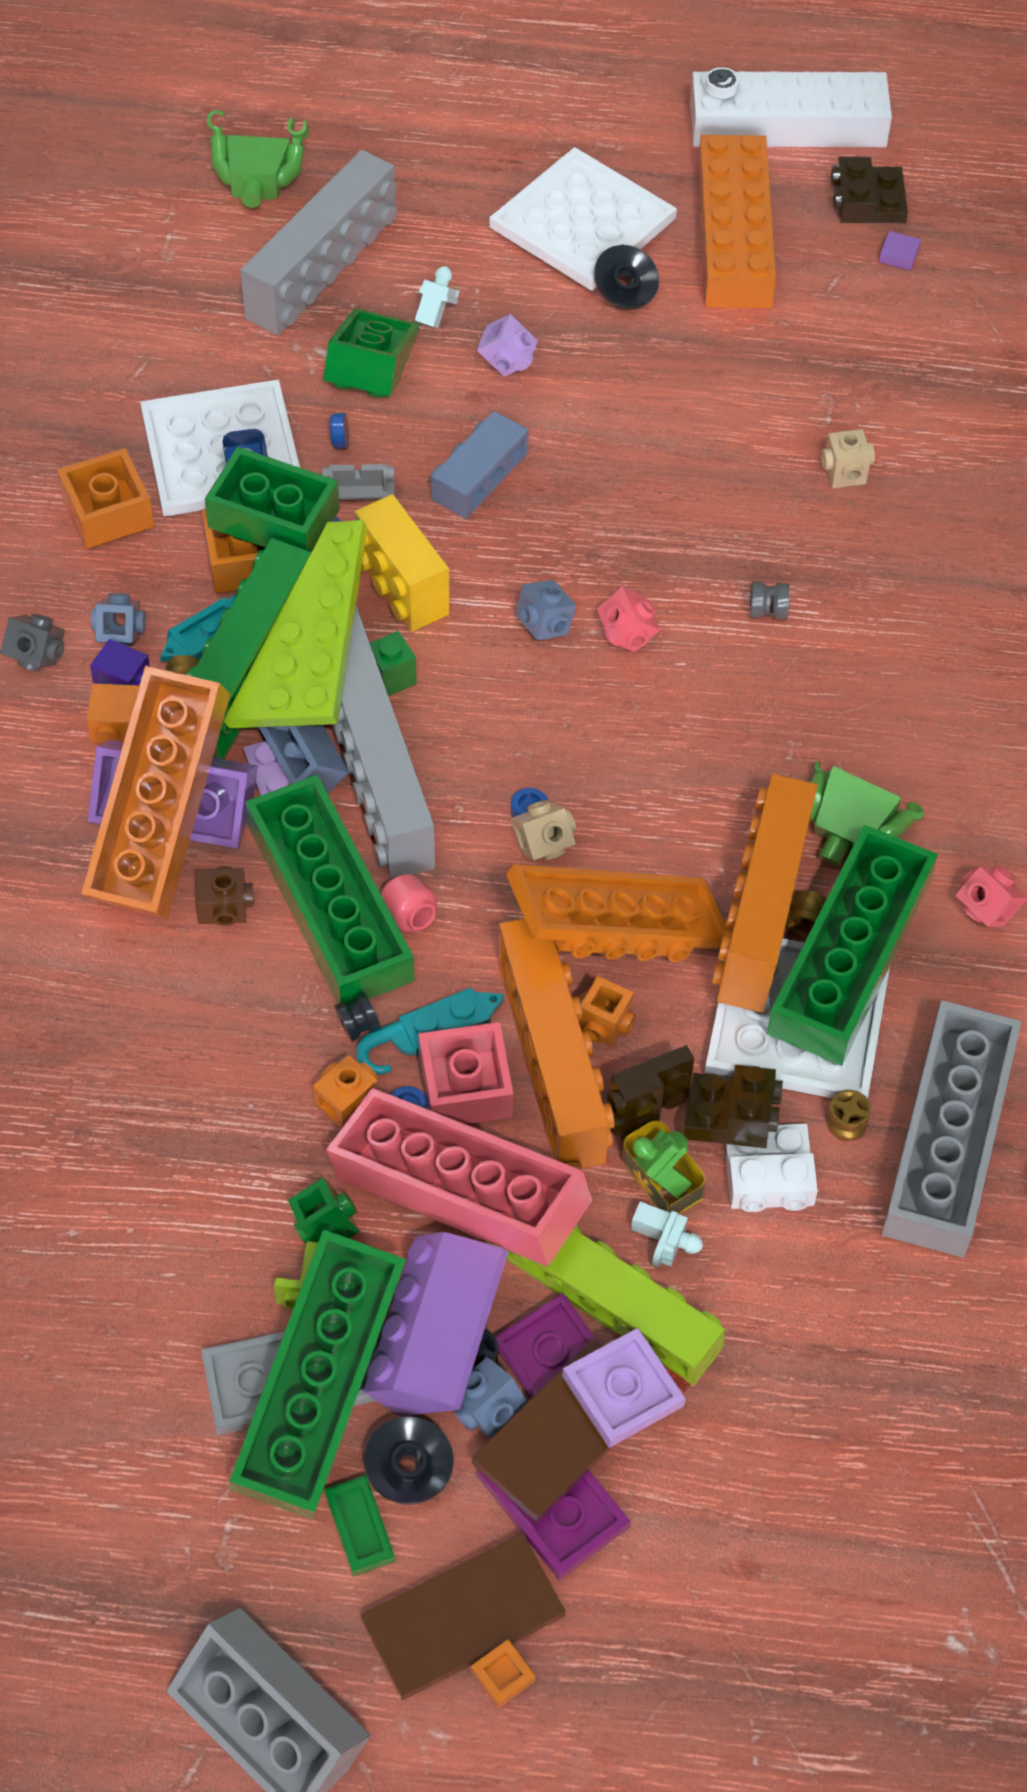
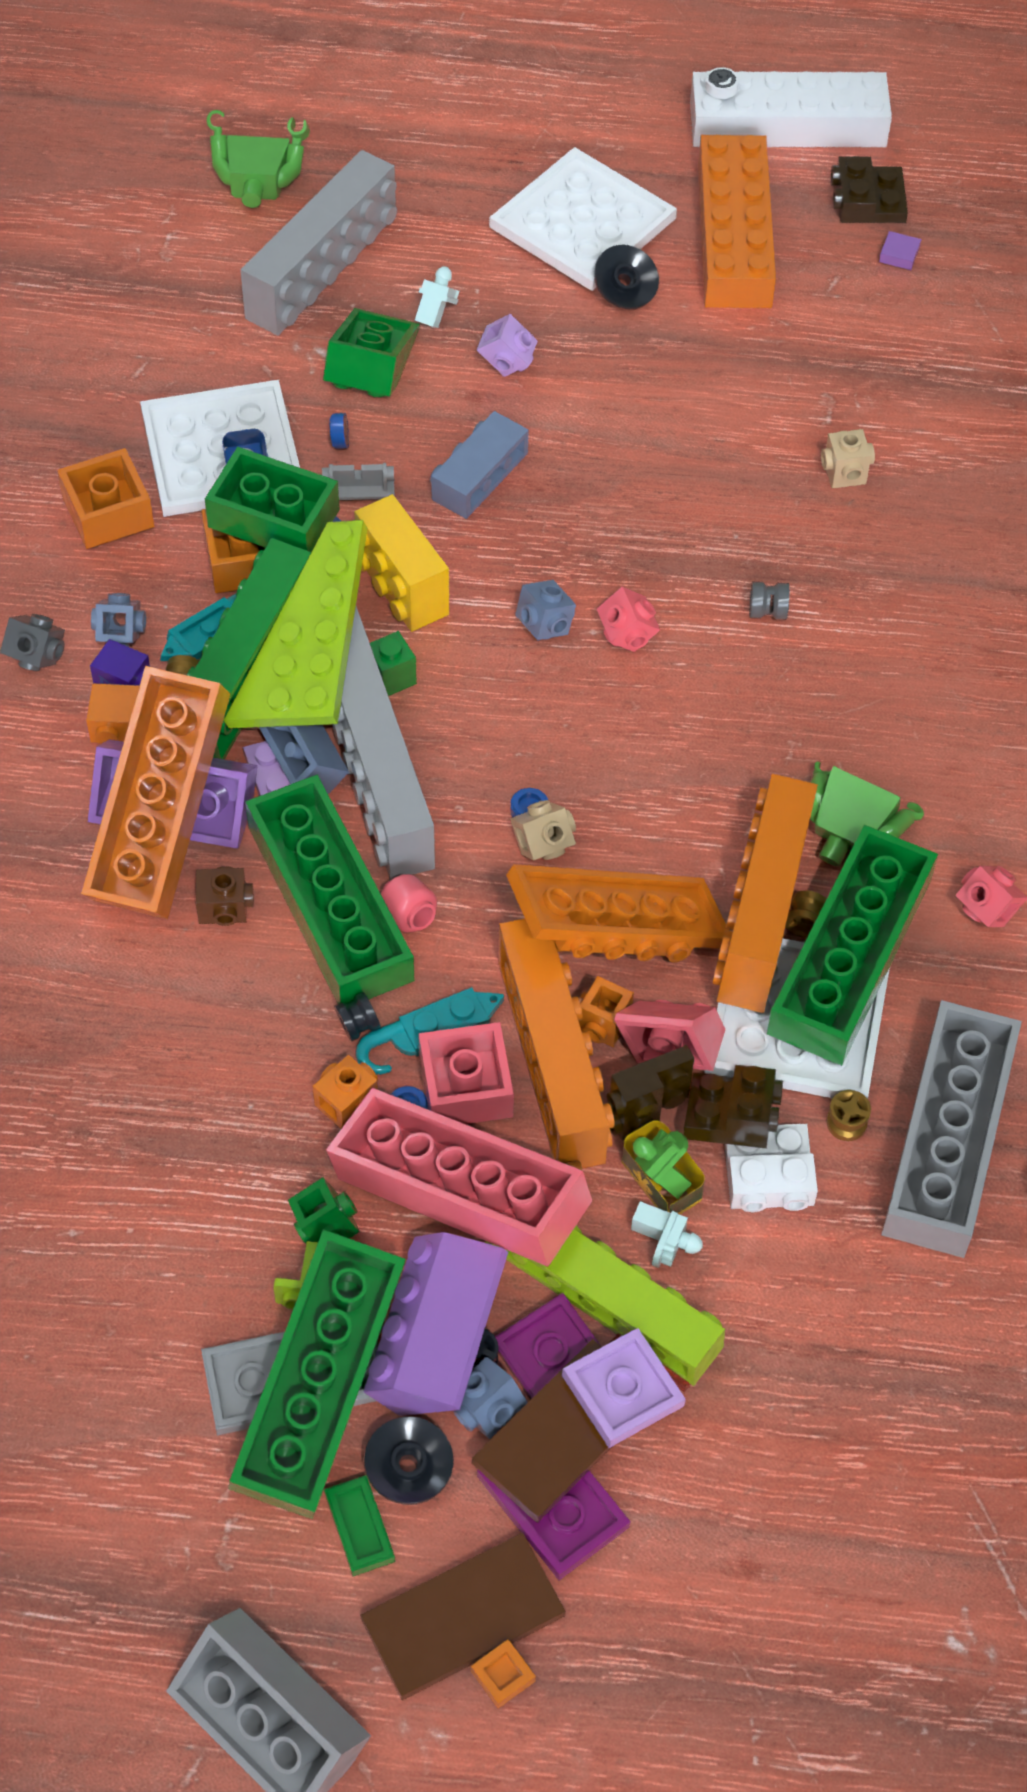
none -> coral slope [614,1000,726,1071]

